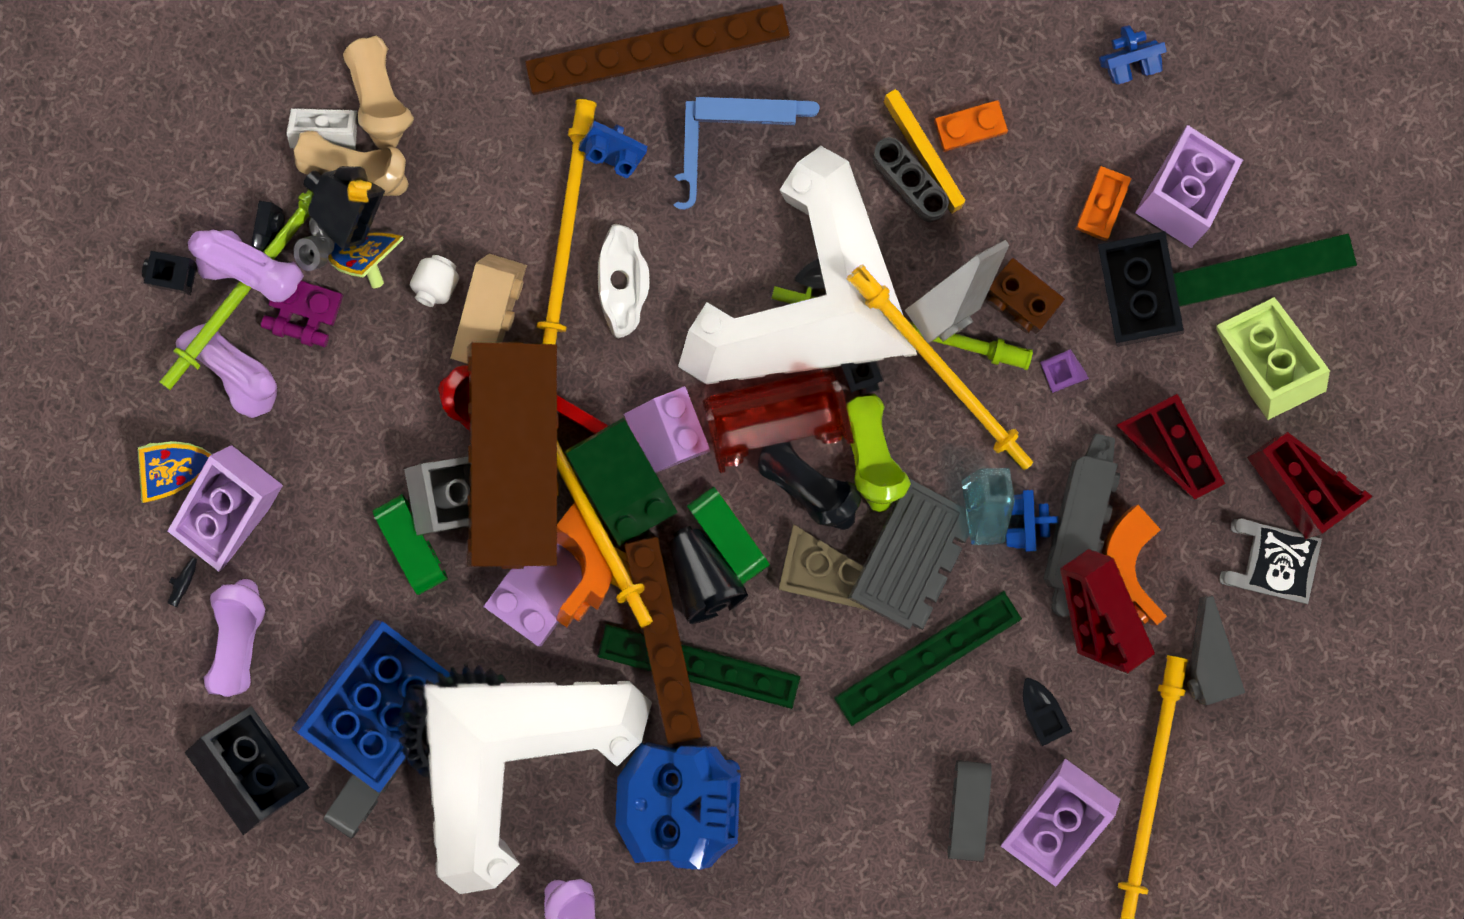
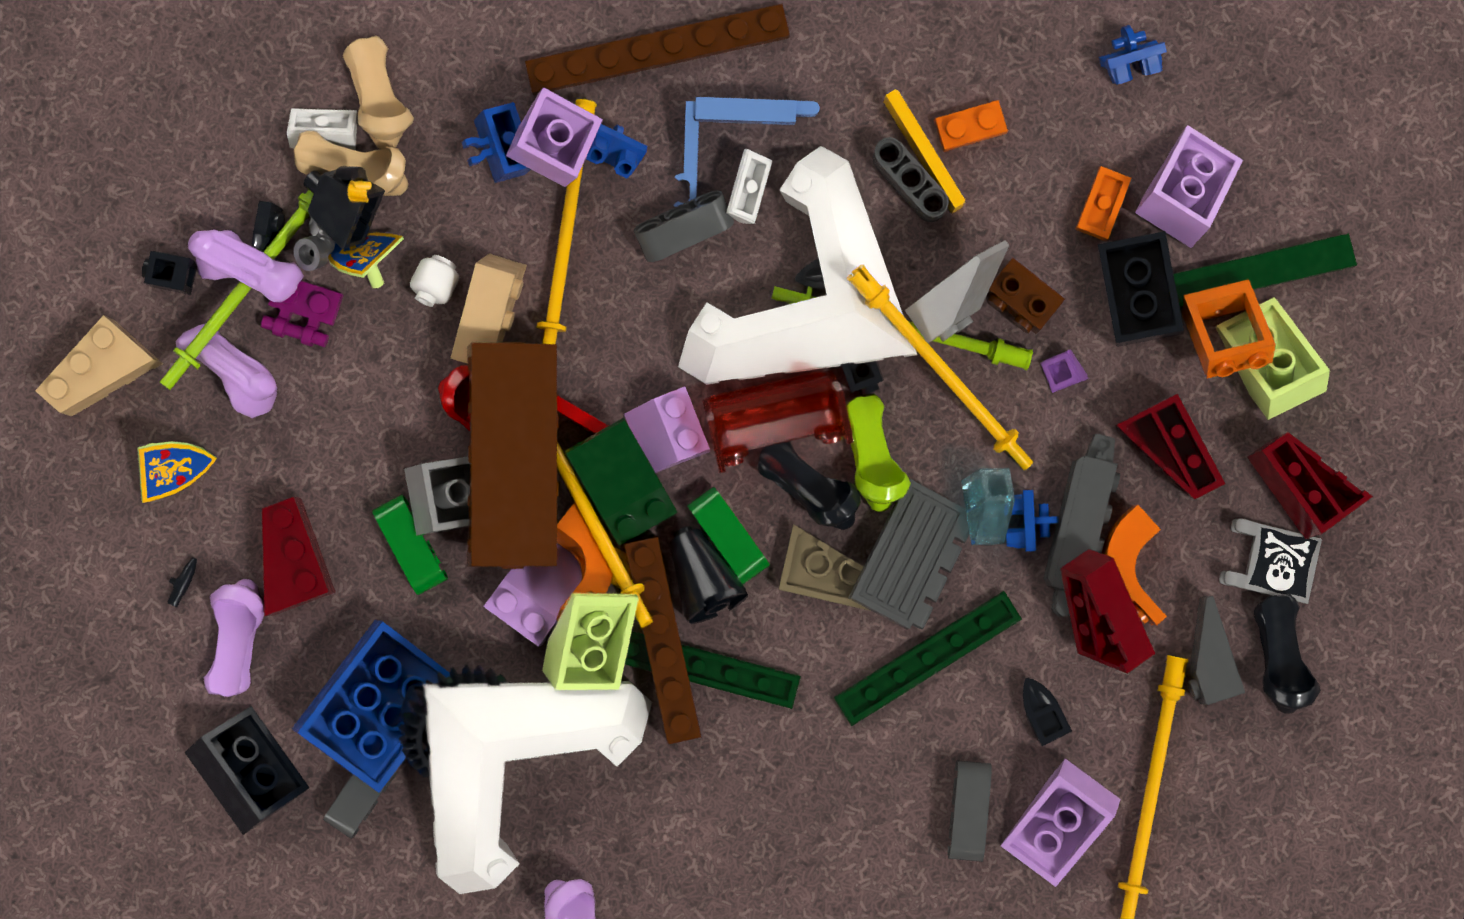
lavender slope [168,445,283,572] -> none
white piece [598,224,650,338] -> none
blue brick [615,742,740,870] -> none
none -> tan wedge [35,315,163,416]
none -> dark red wedge [262,497,336,616]
none -> blue brick [461,102,531,183]
none -> lavender slope [506,87,603,187]
none -> yellowish green slope [542,593,639,690]
none -> dark grey beam [634,191,734,262]
none -> white slope [726,149,773,224]
none -> orange window [1182,279,1276,379]
none -> black hair [1254,594,1321,714]

